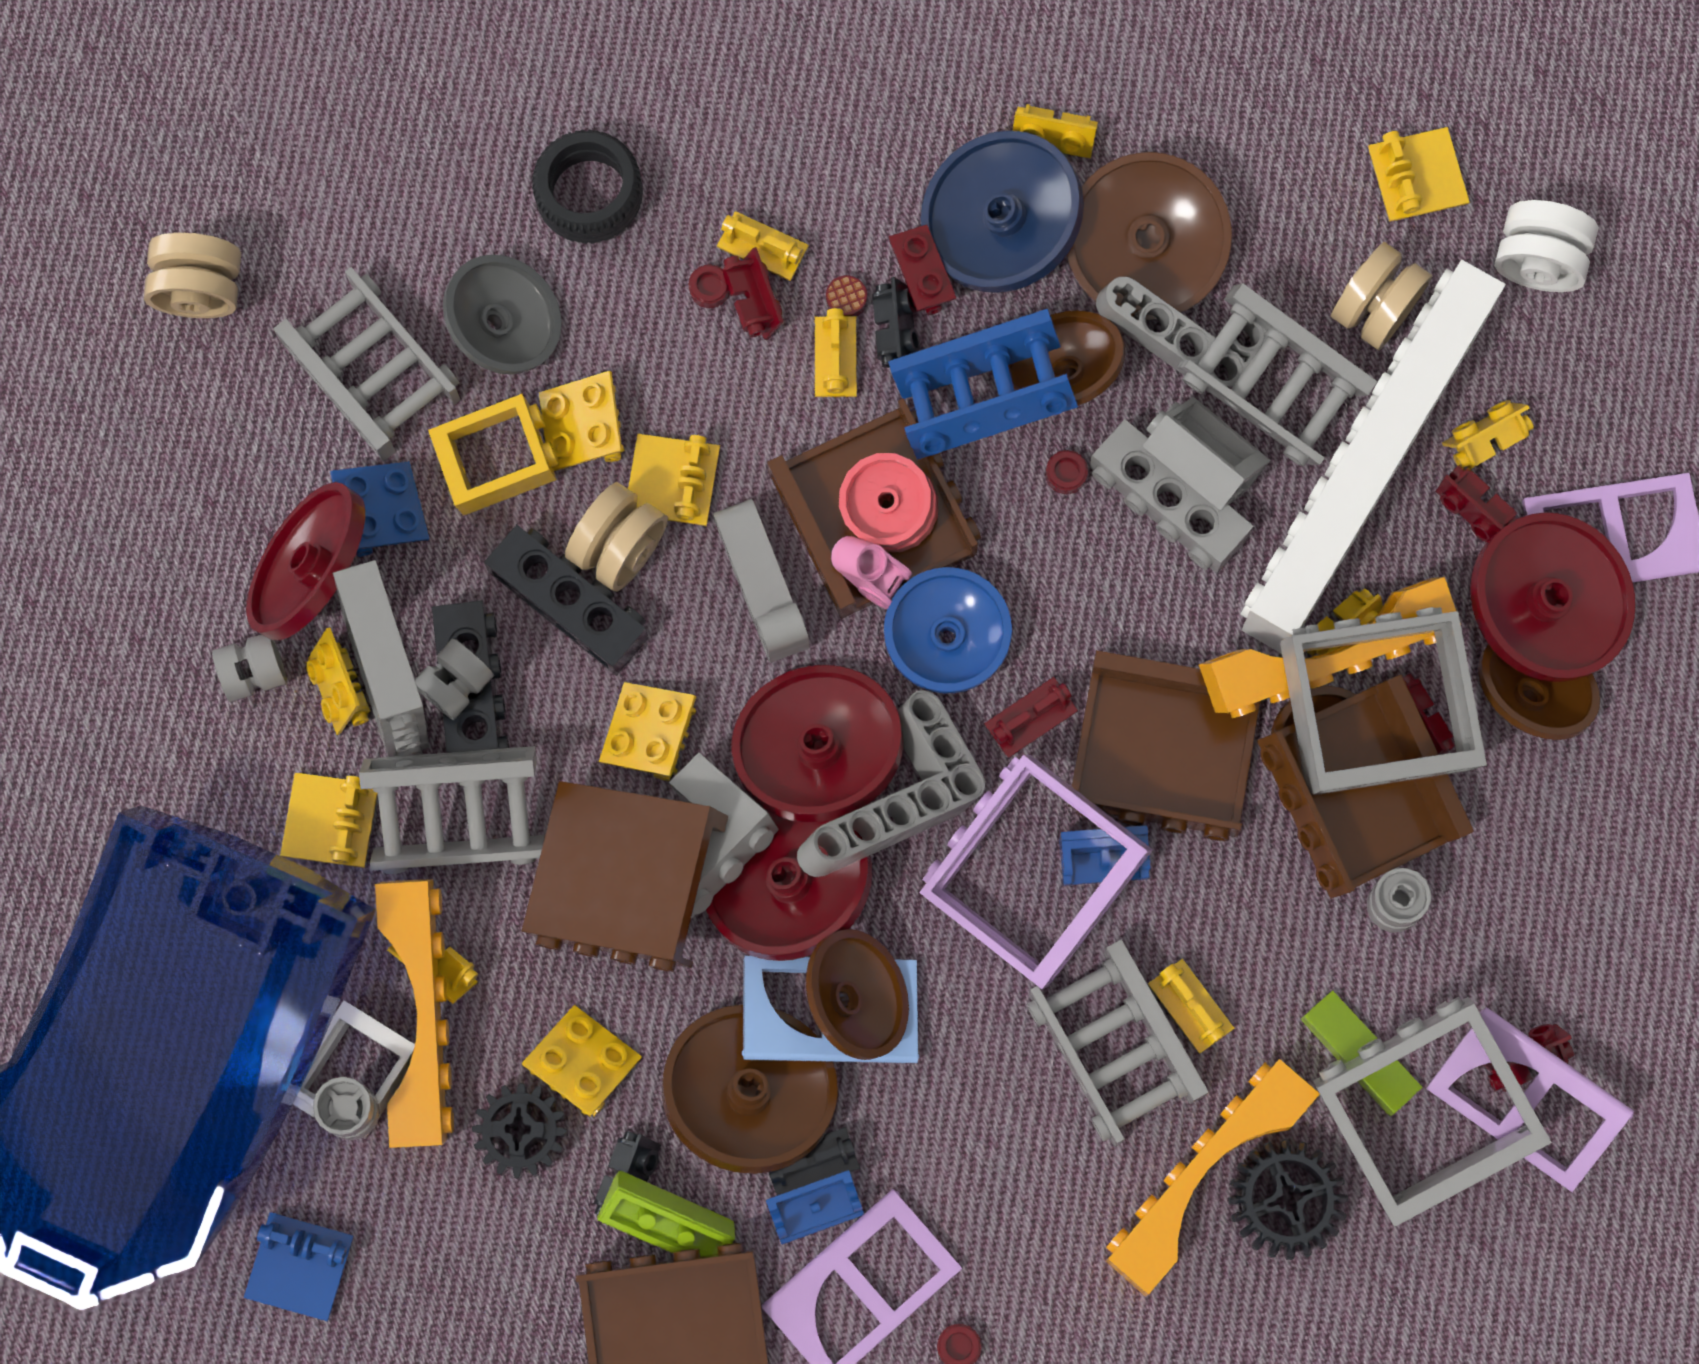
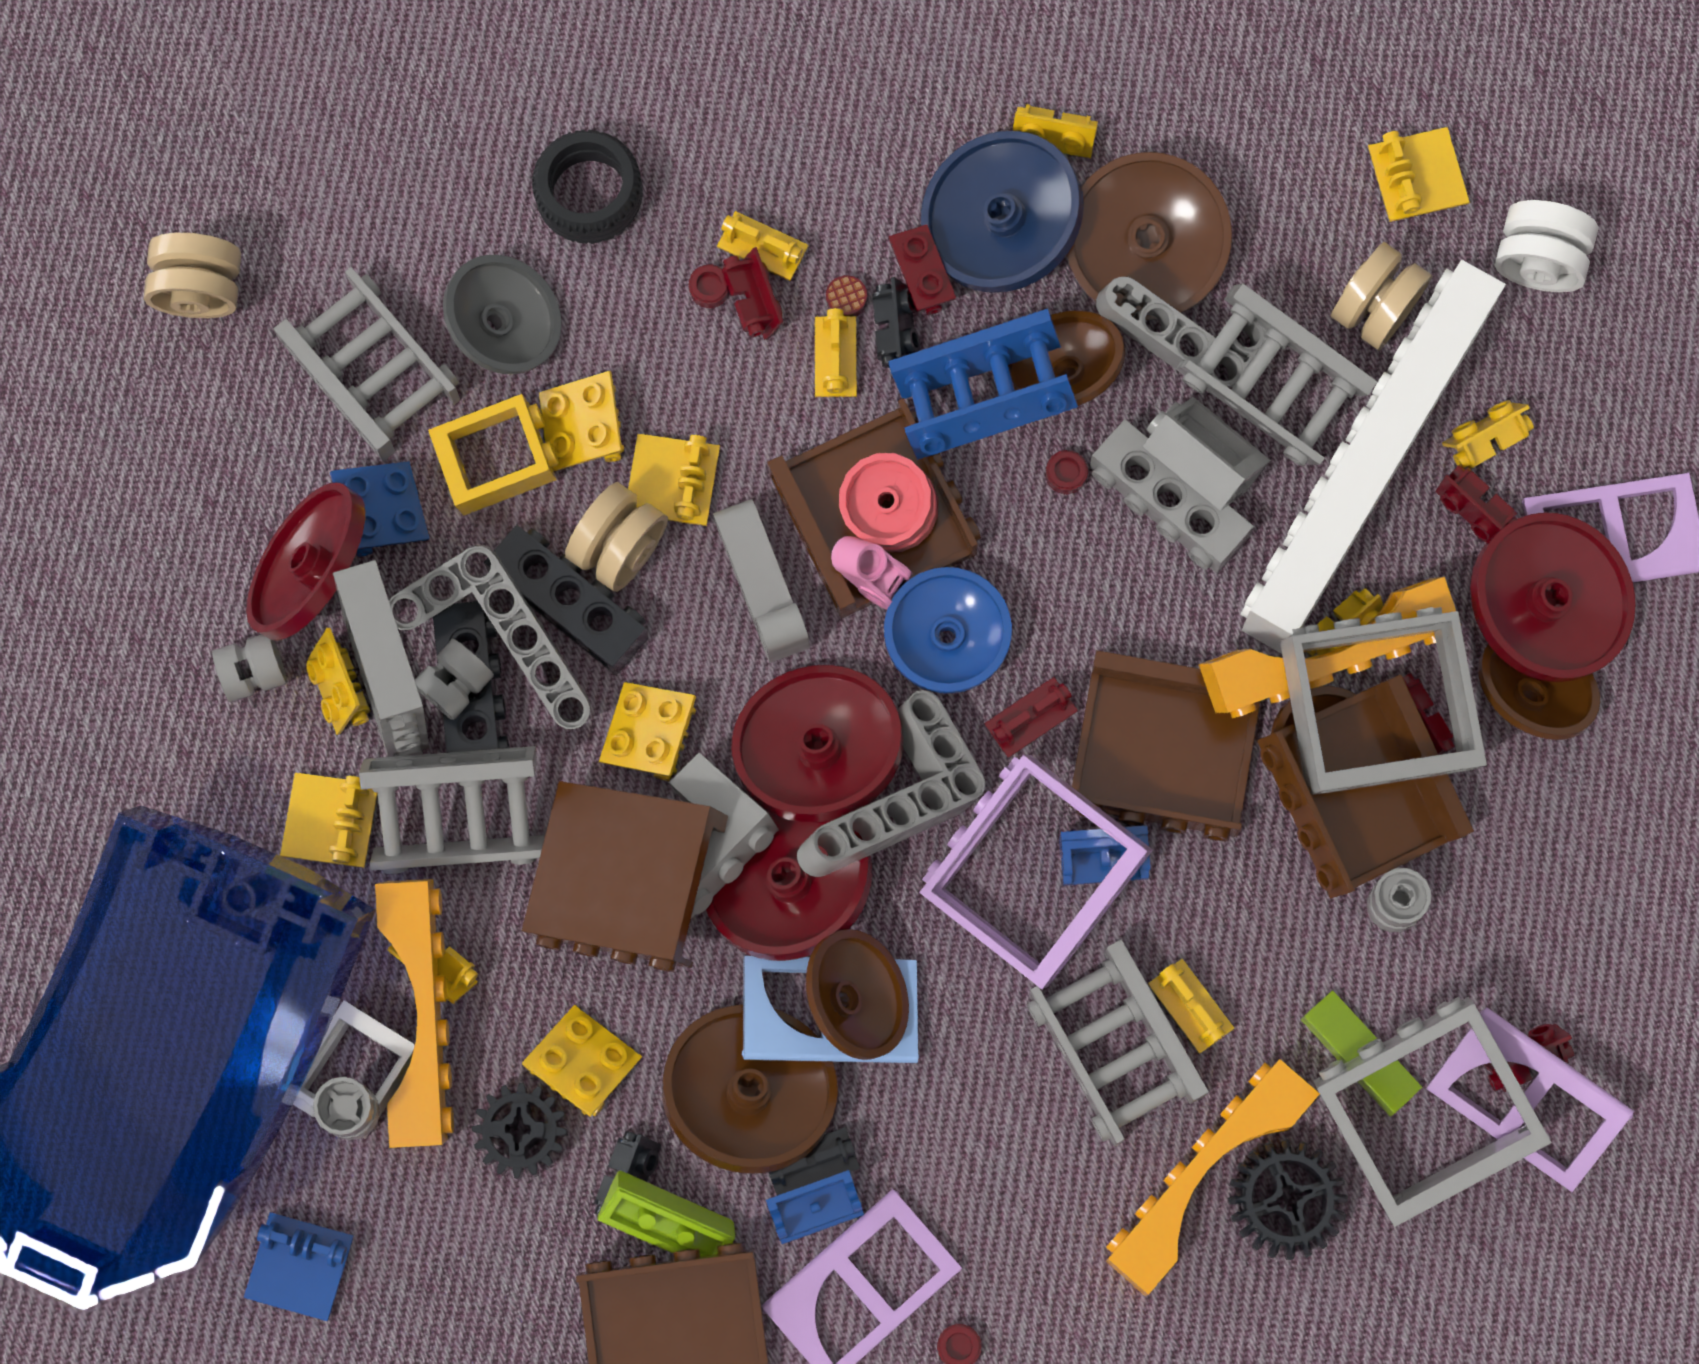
none -> light grey beam [389,545,590,729]

